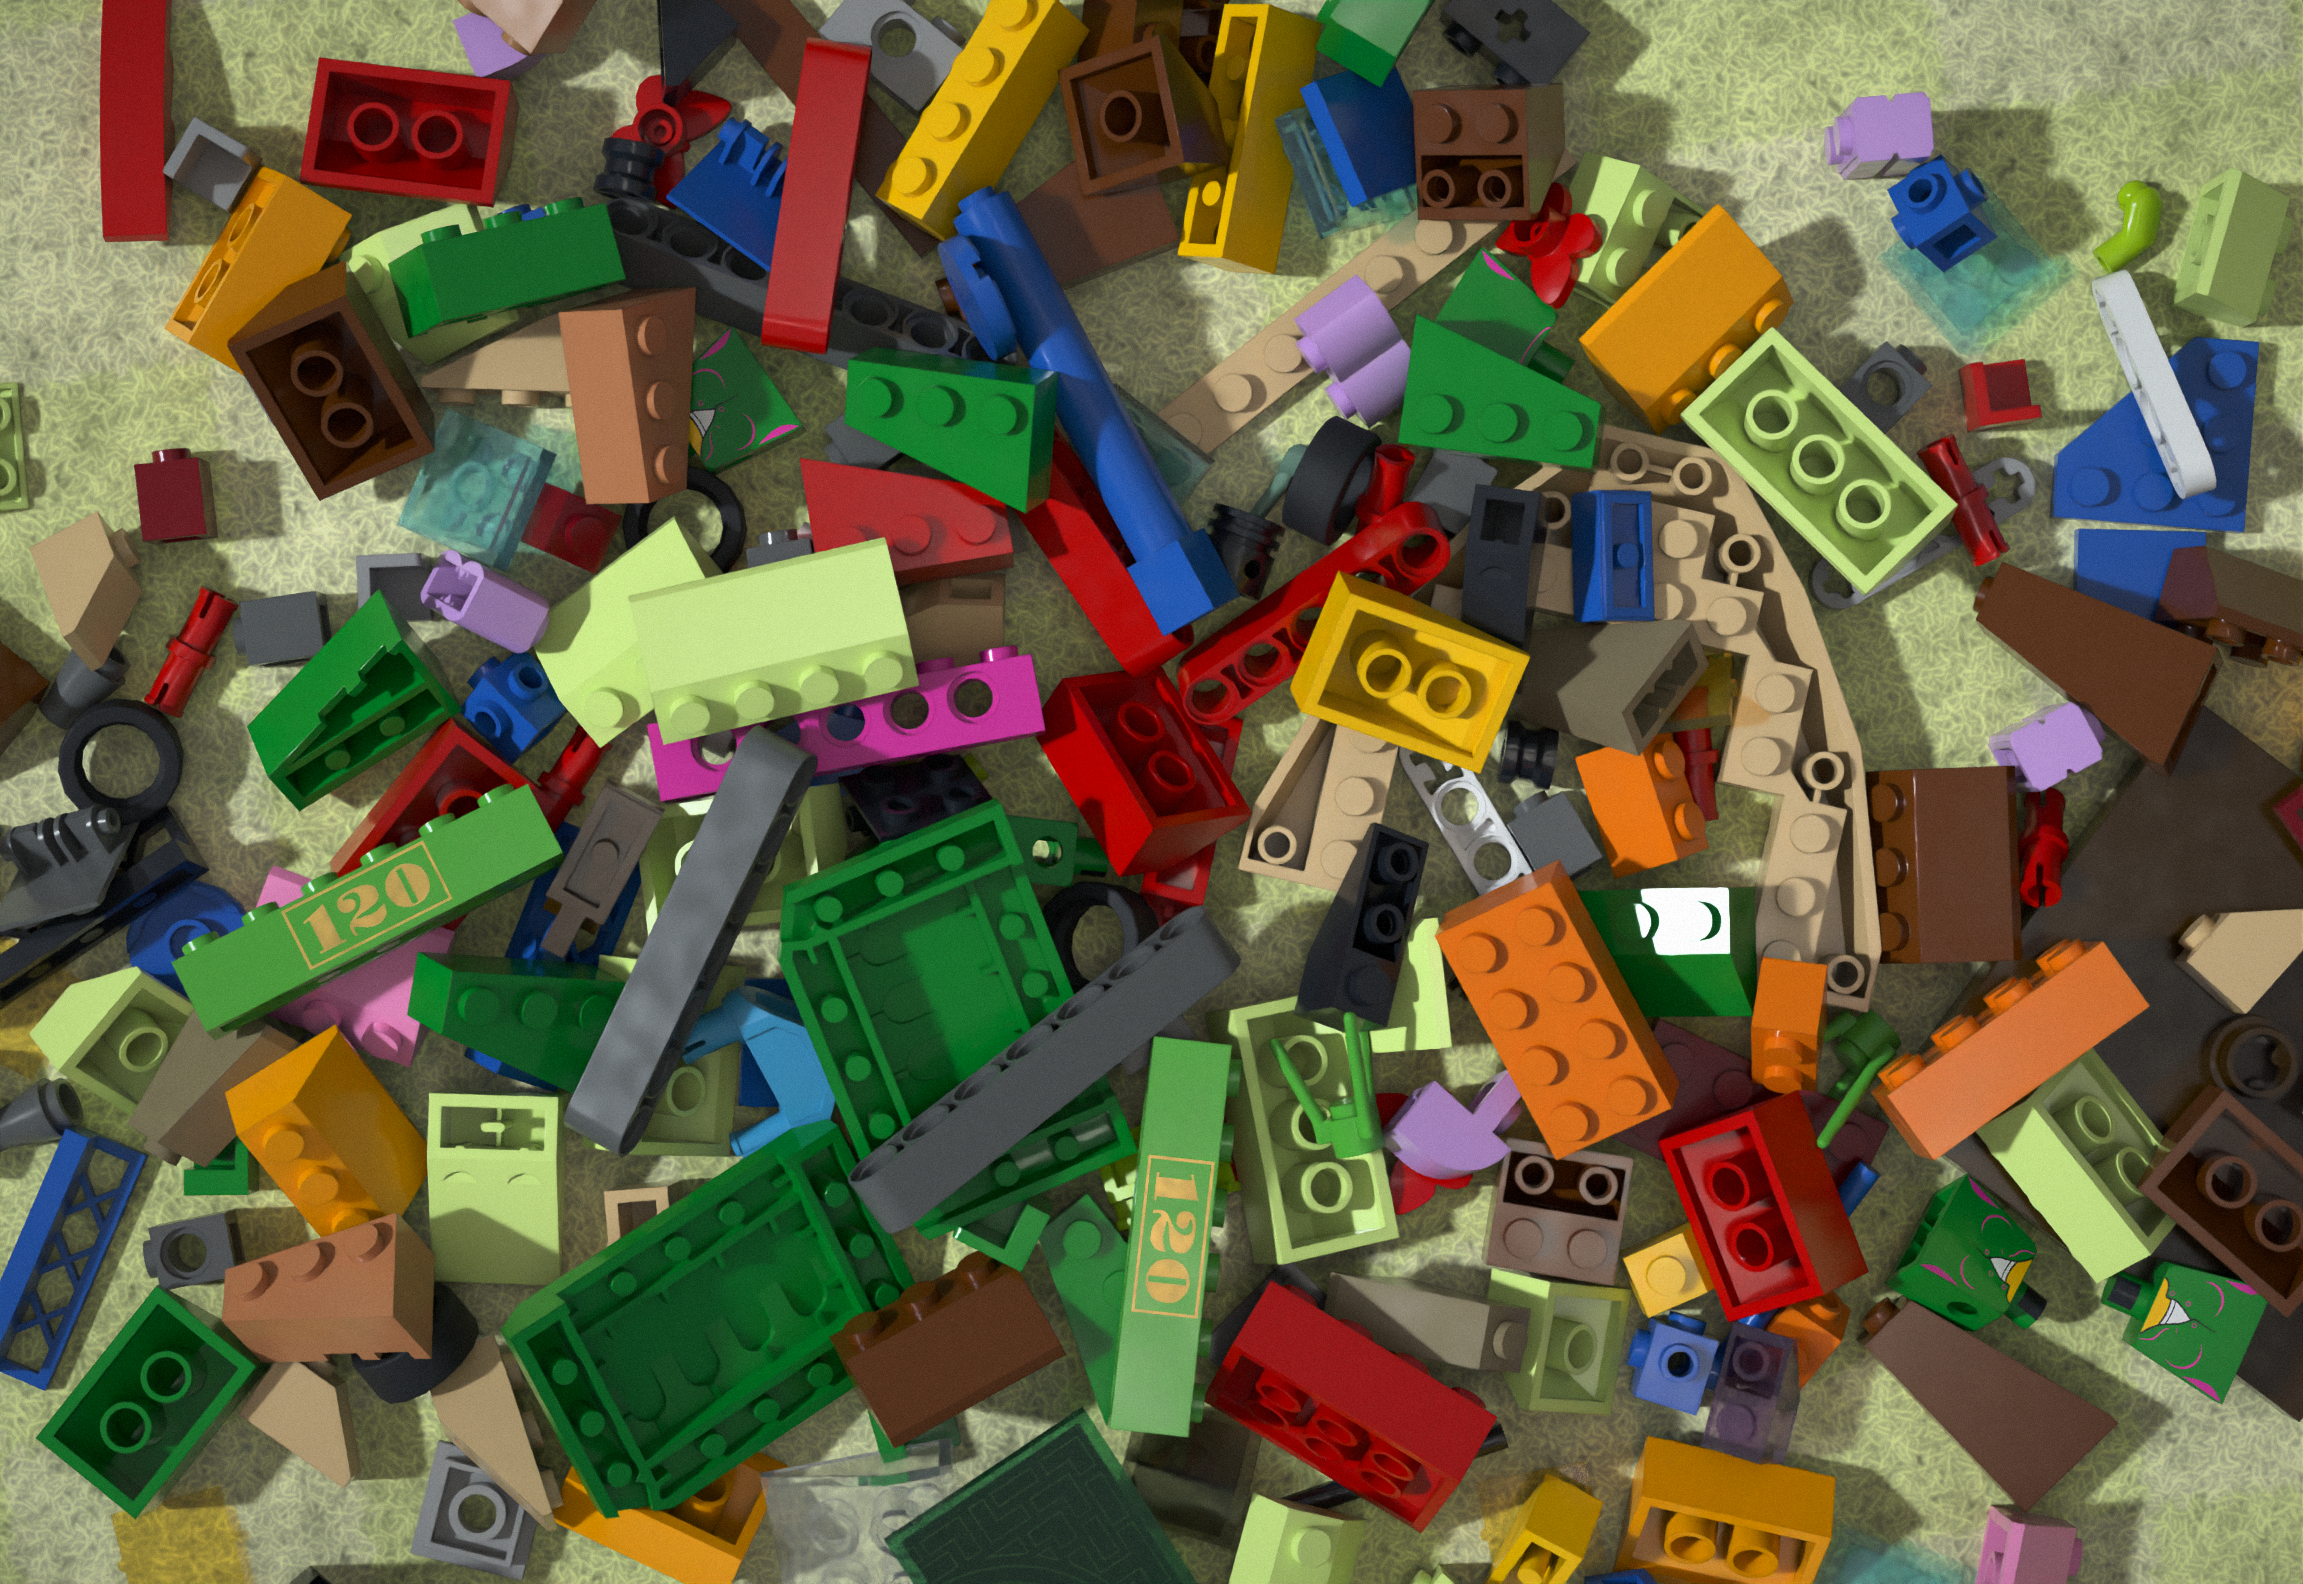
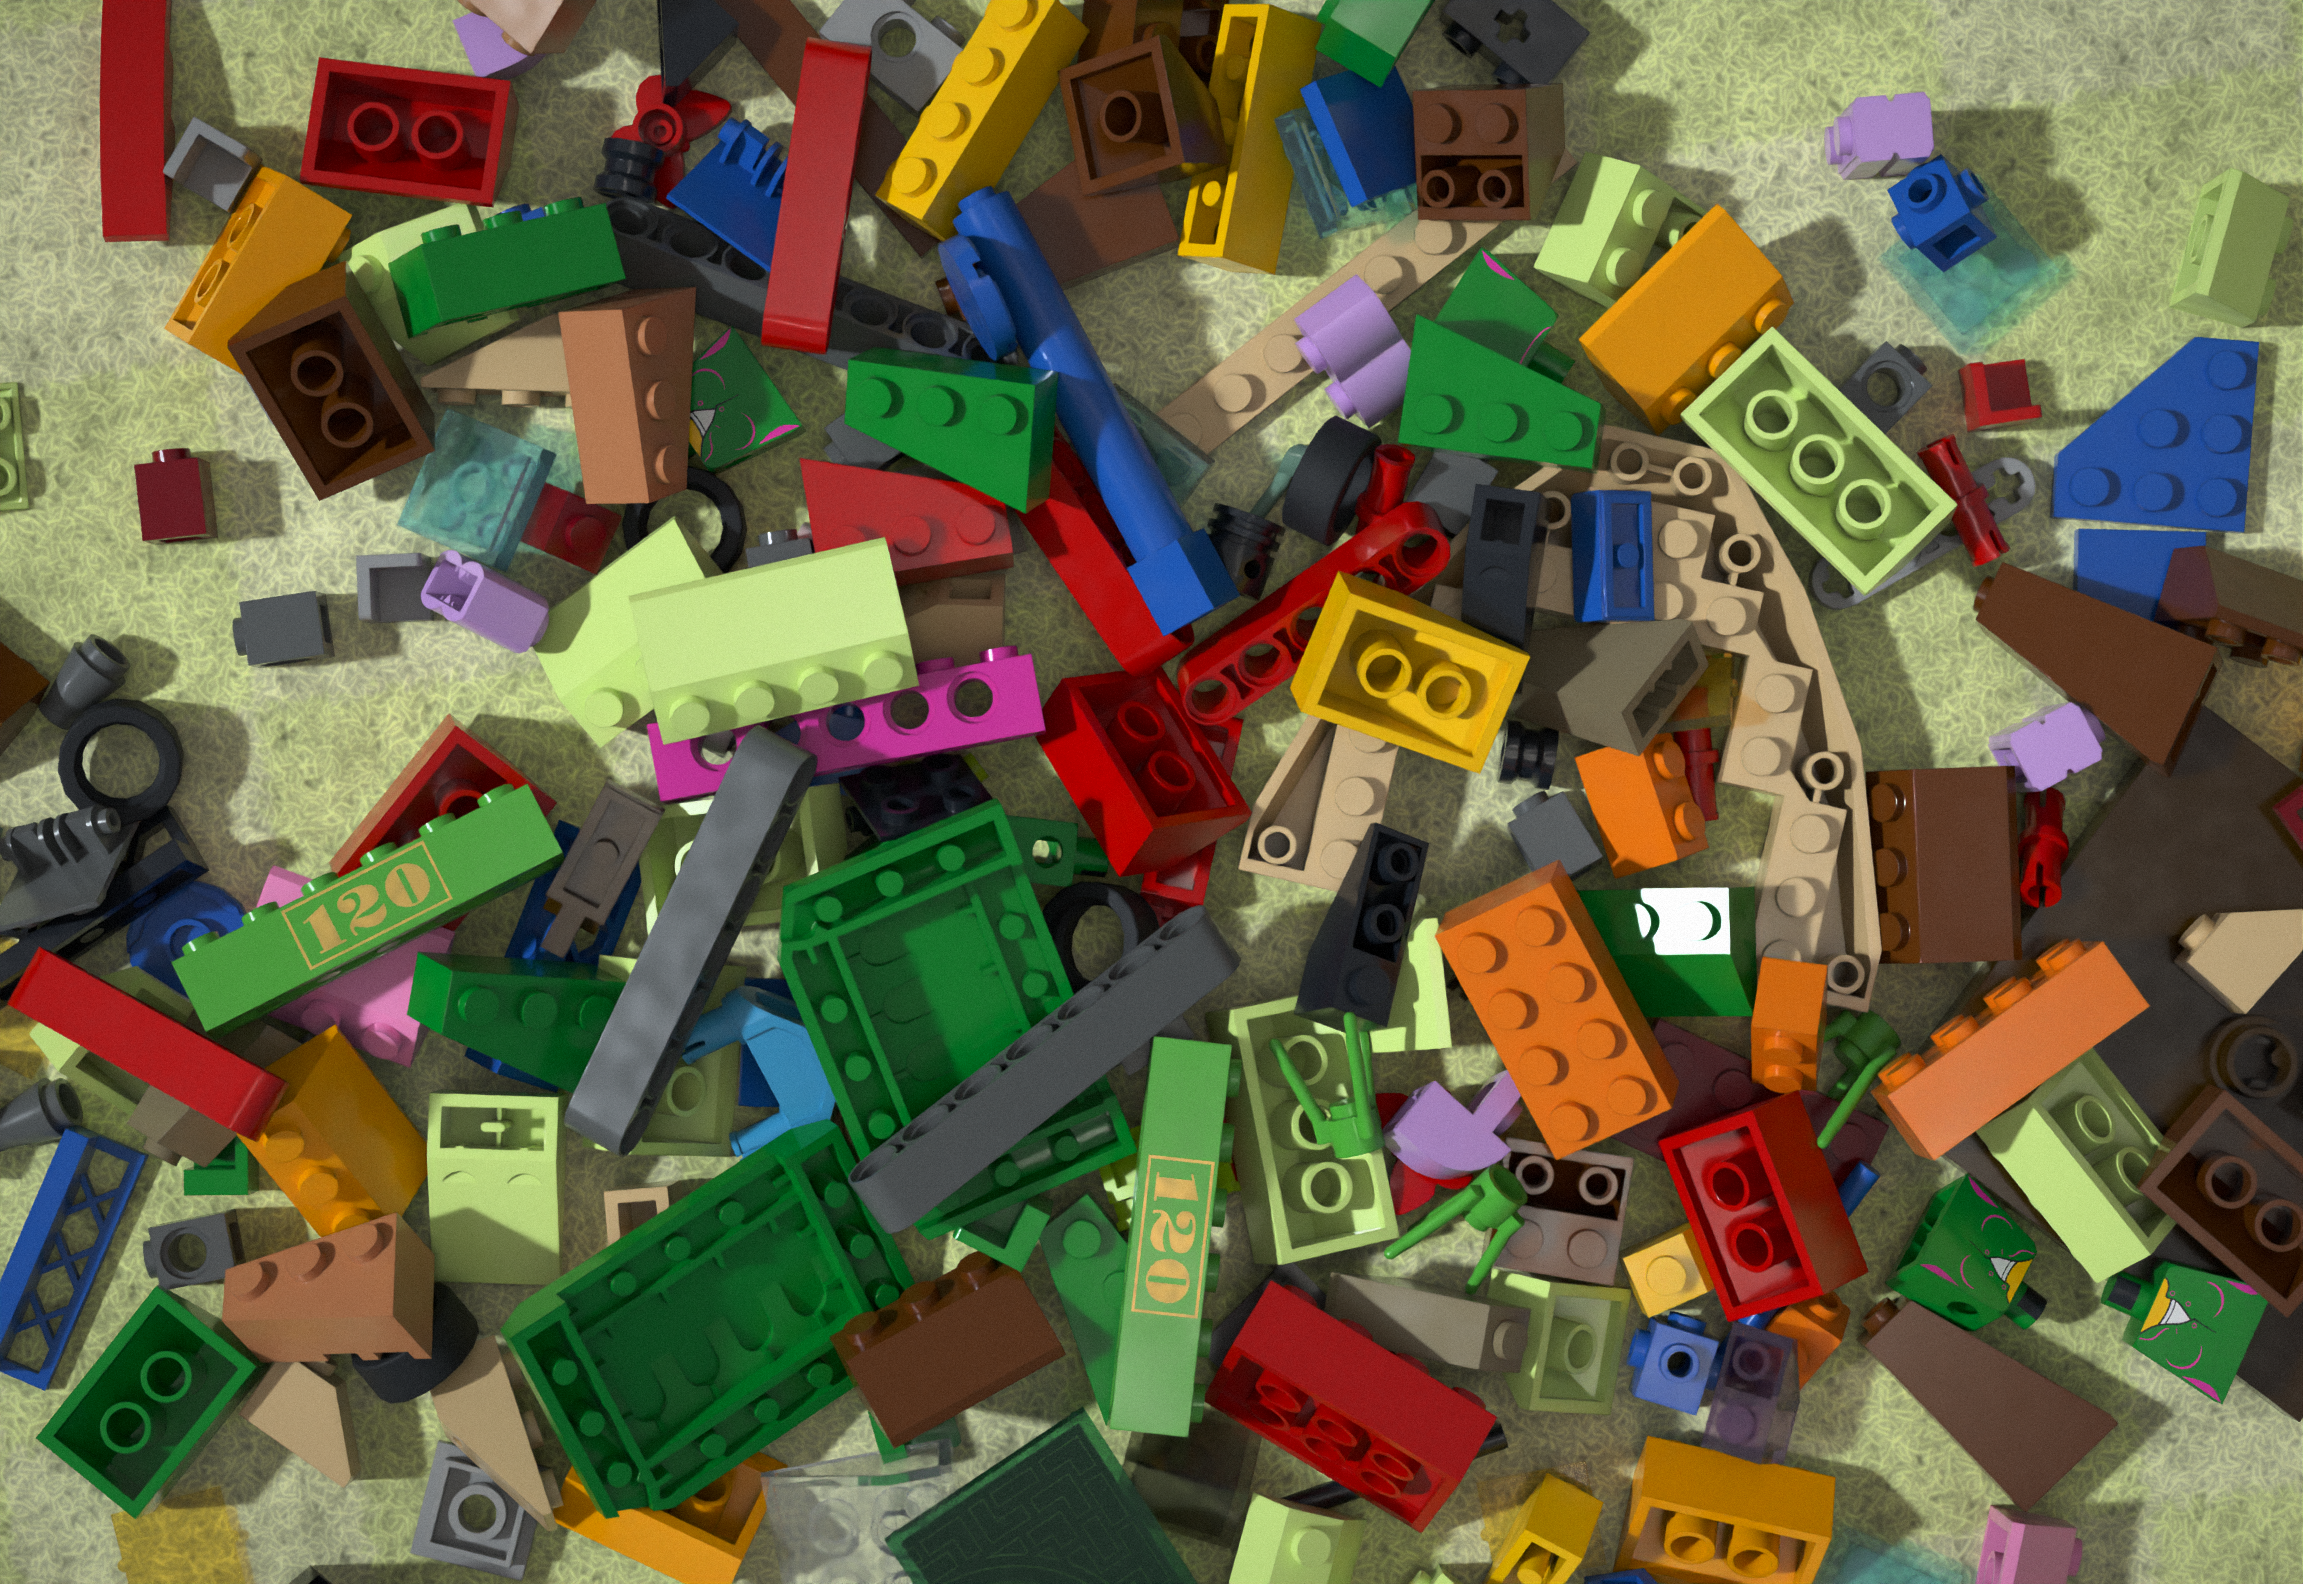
tan slope [30,512,143,672] -> none
red pin [144,586,239,718] -> none
green wedge [247,589,462,812] -> none
blue brick [460,651,568,765] -> none
red pin [537,724,613,835] -> none
white beam [1398,746,1533,897] -> none
red animal [1495,181,1603,309] -> none
white beam [2092,269,2216,500] -> none
lime arm [2093,180,2163,274] -> none
none -> red beam [7,946,290,1142]
none -> bright green plant [1384,1164,1527,1295]

